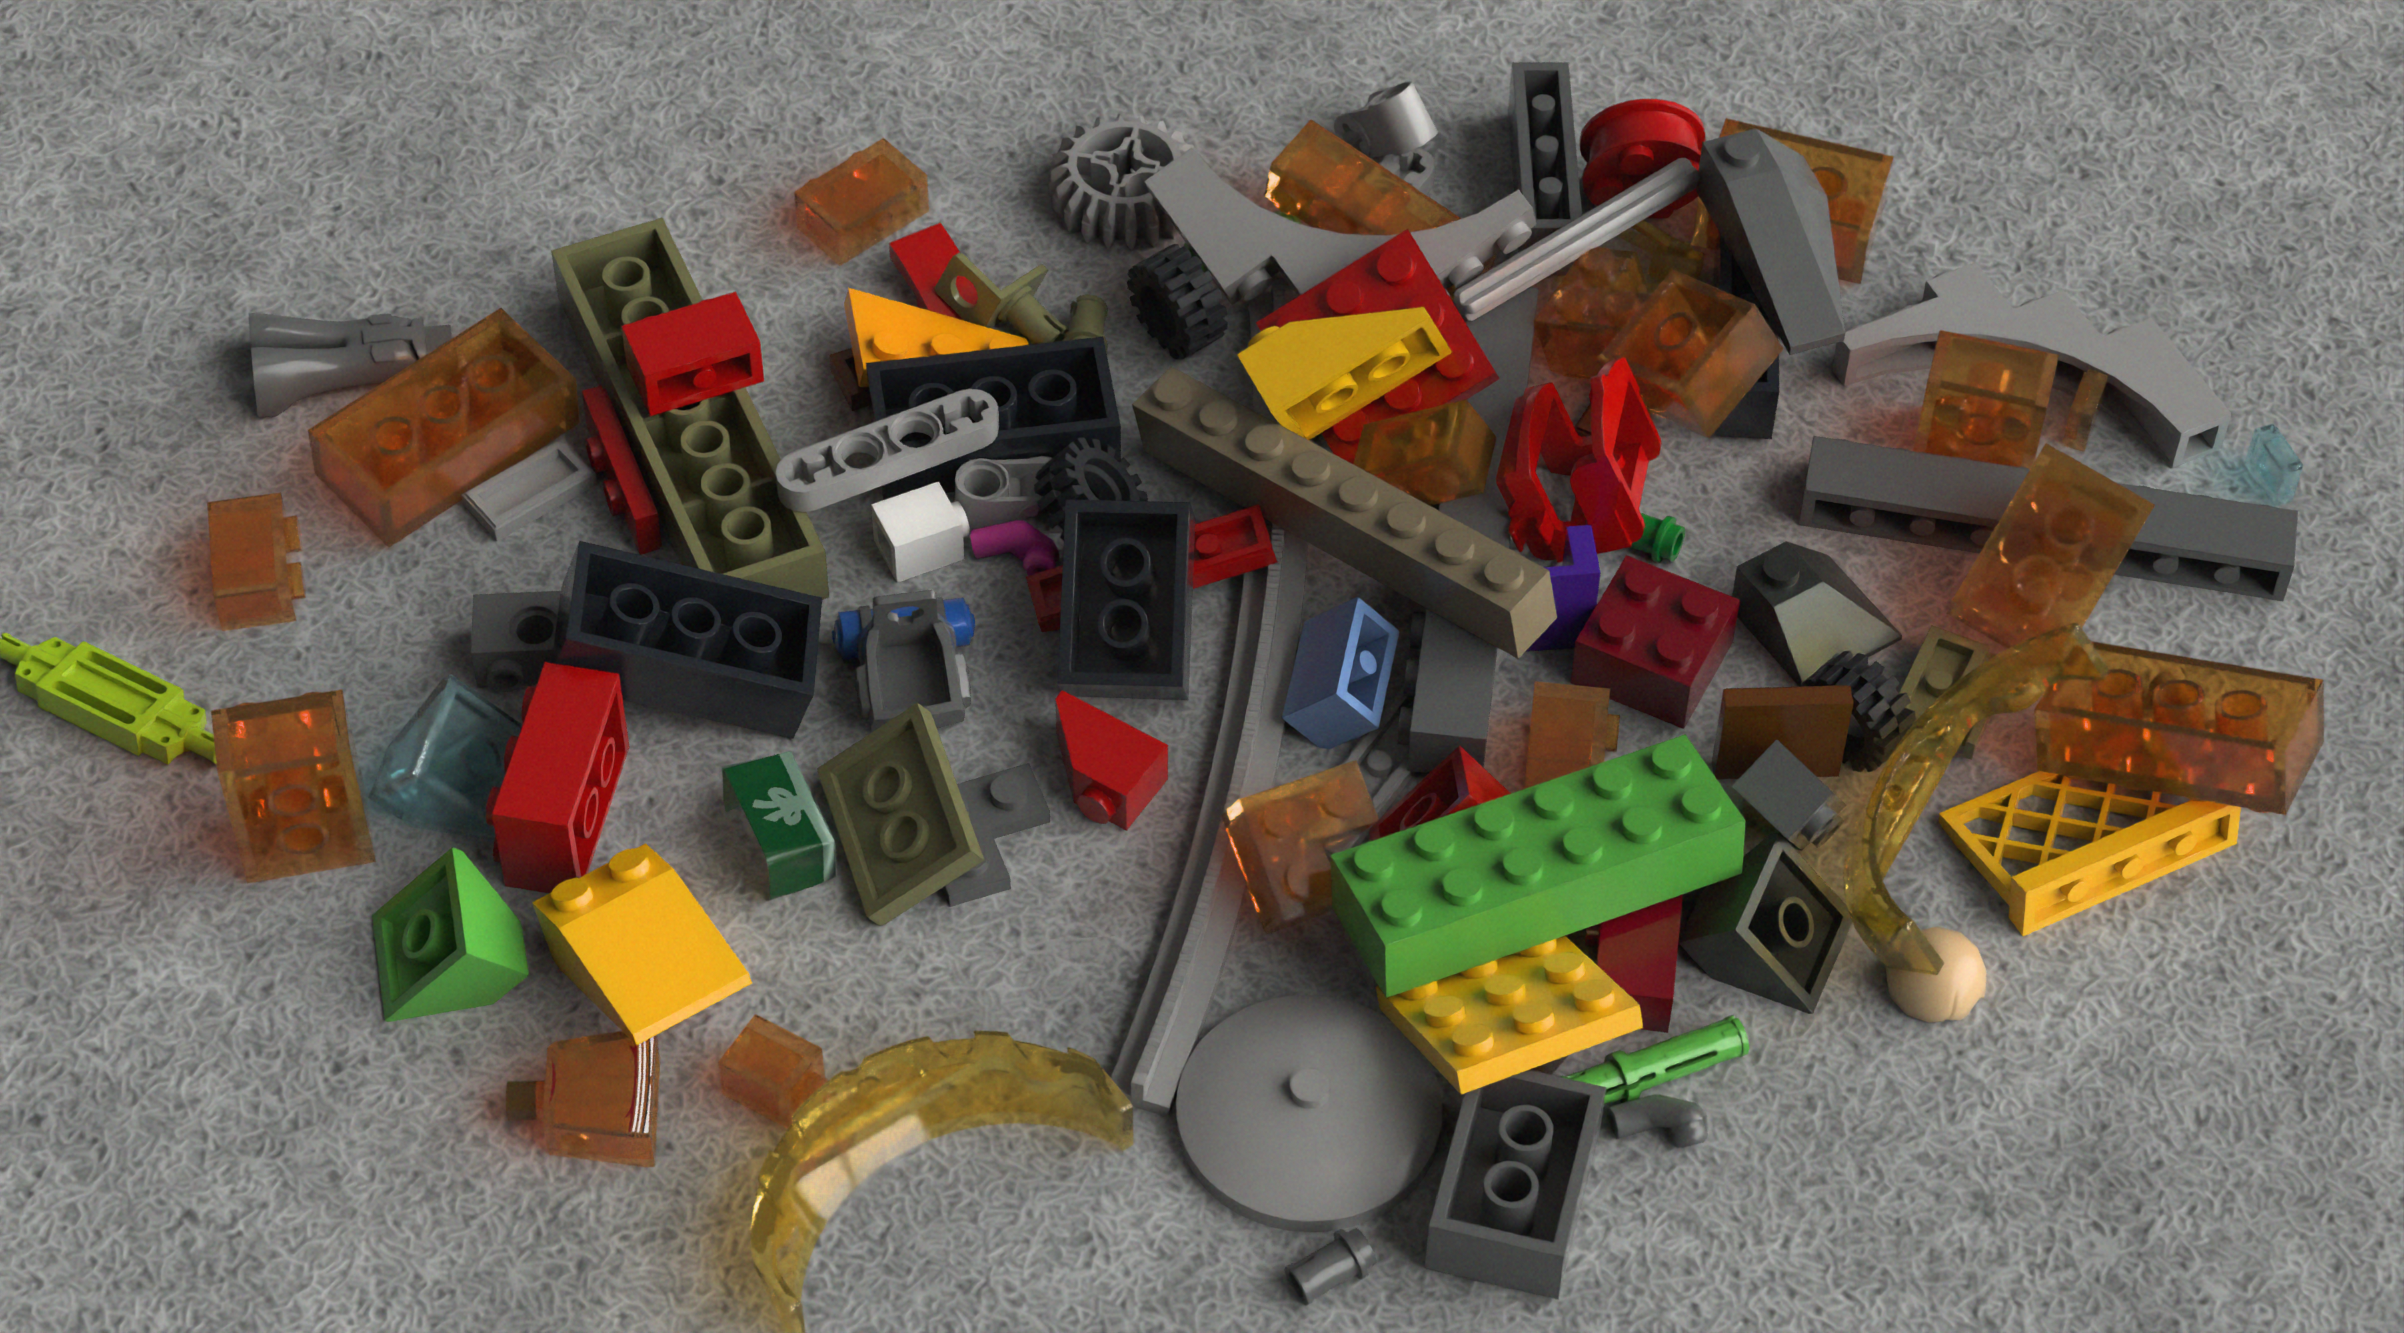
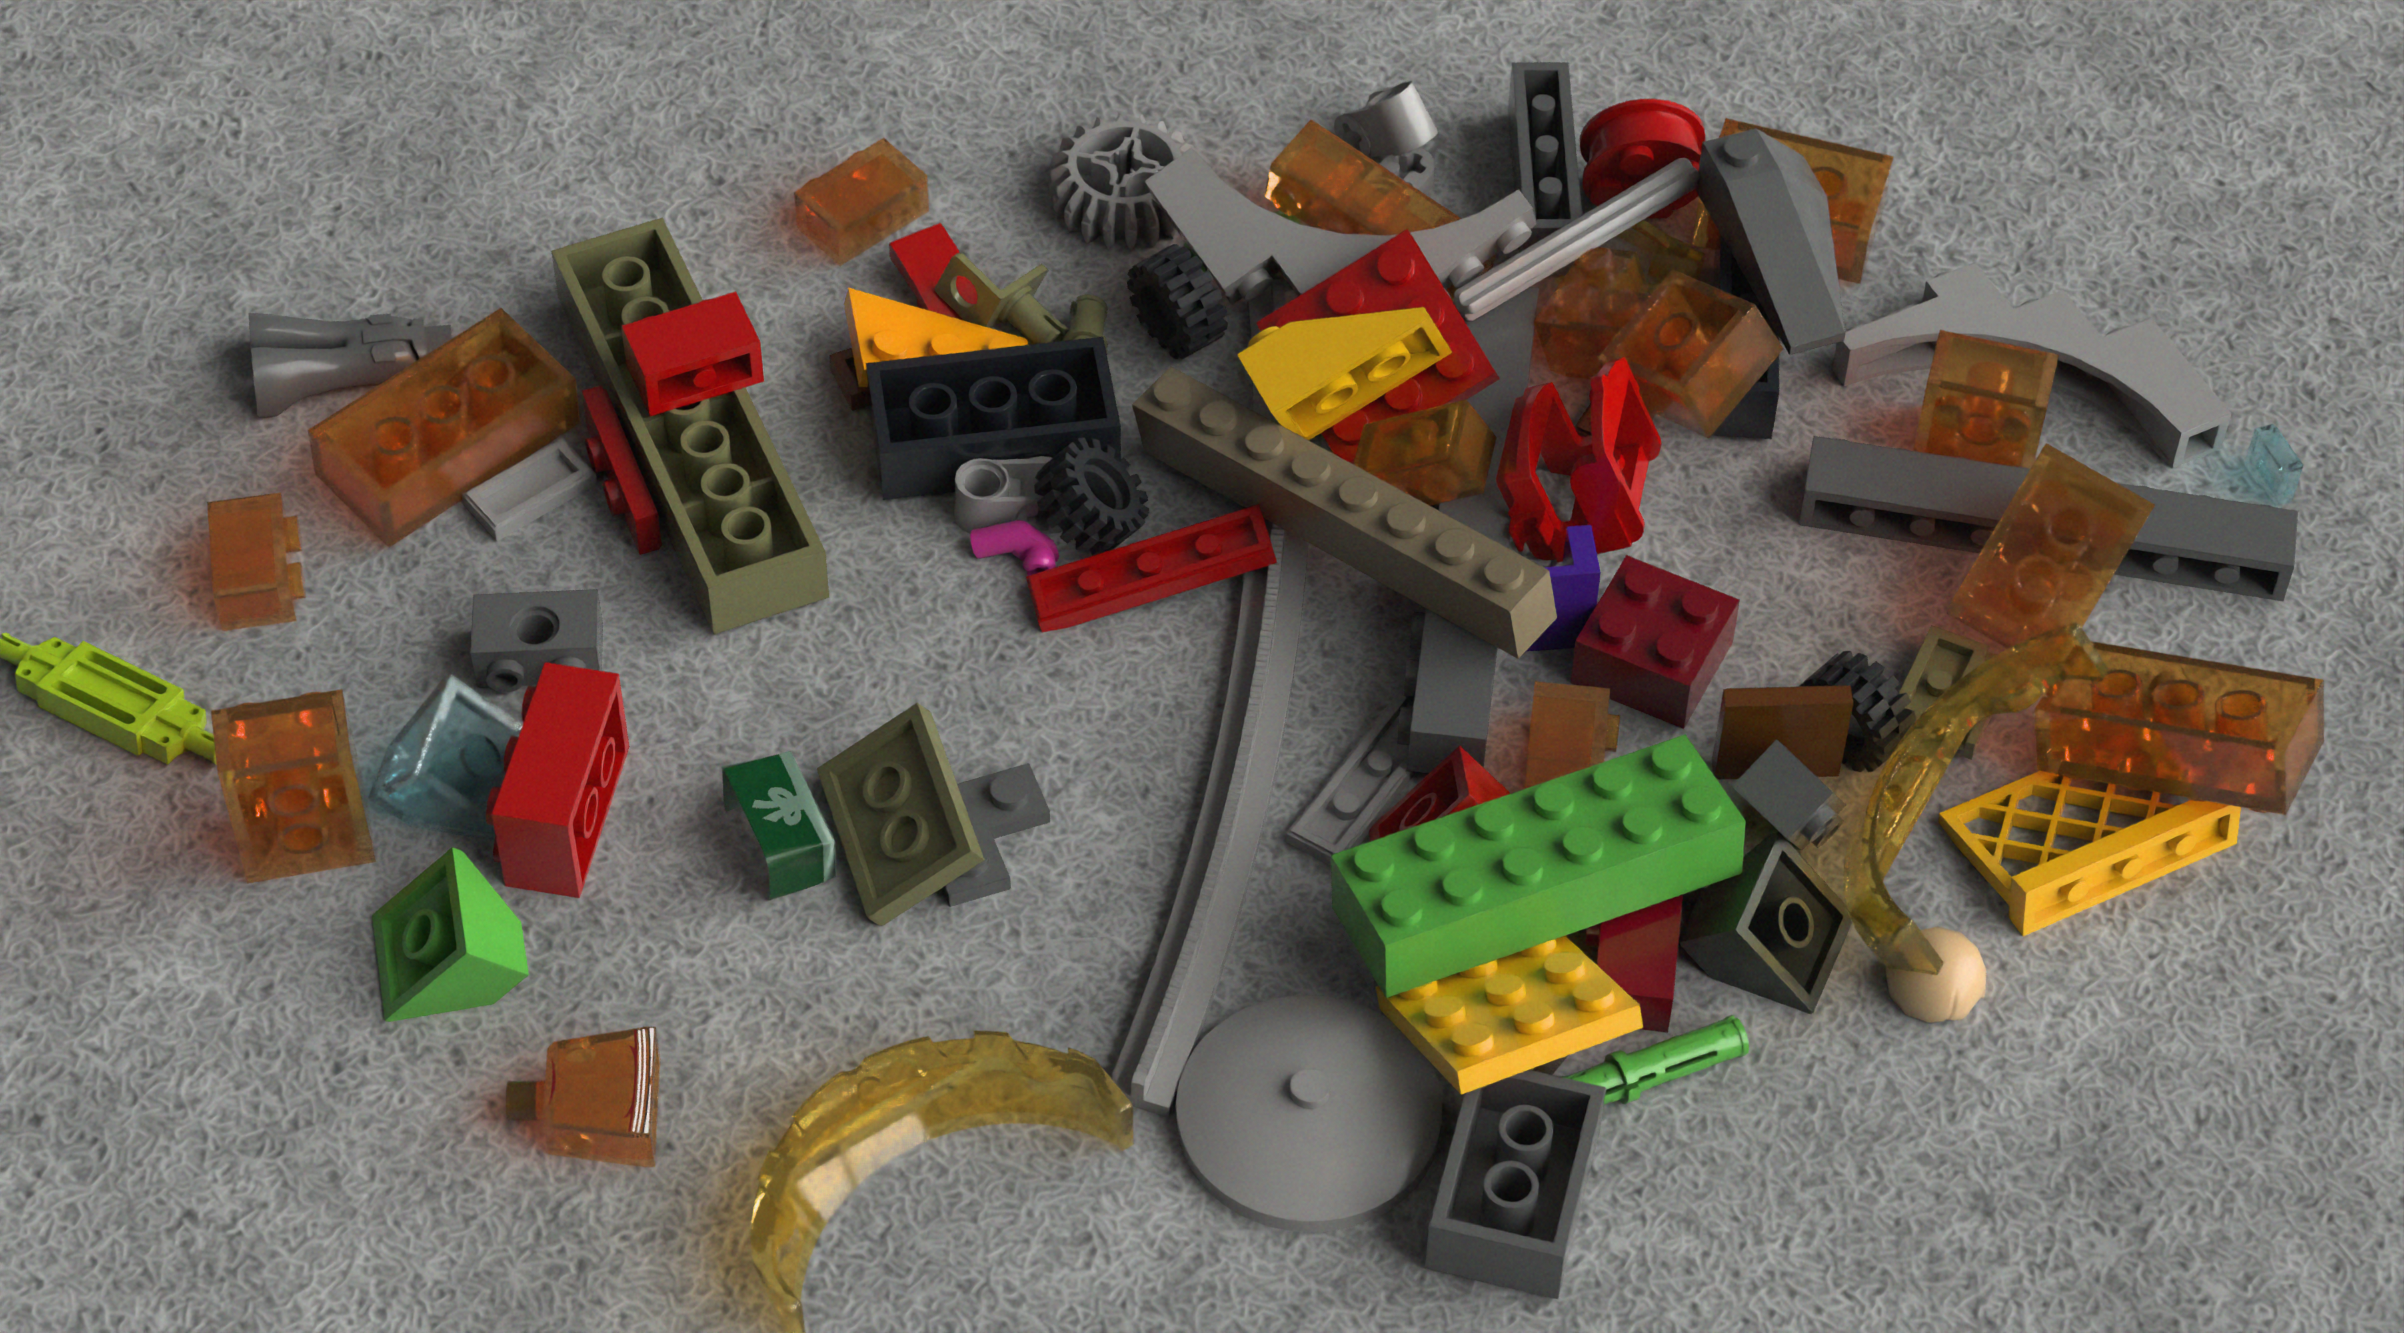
yellow slope [532,843,752,1045] -> none
black brick [551,541,822,739] -> none
clear orange brick [718,1014,828,1129] -> none
light grey beam [775,389,999,512] -> none
dark grey piece [832,590,975,732] -> none
white brick [871,481,970,583] -> none
red slope [1055,690,1168,831] -> none
black brick [1058,500,1196,700] -> none
clear orange brick [1221,760,1379,935] -> none
medium blue brick [1282,597,1400,749] -> none
dark grey pin [1285,1228,1376,1306] -> none
dark grey arm [1606,1094,1708,1148] -> none
green pin [1631,512,1685,563] -> none
pearl dark grey slope [1732,541,1902,686] -> none
clear orange tile [2062,369,2108,452] -> none

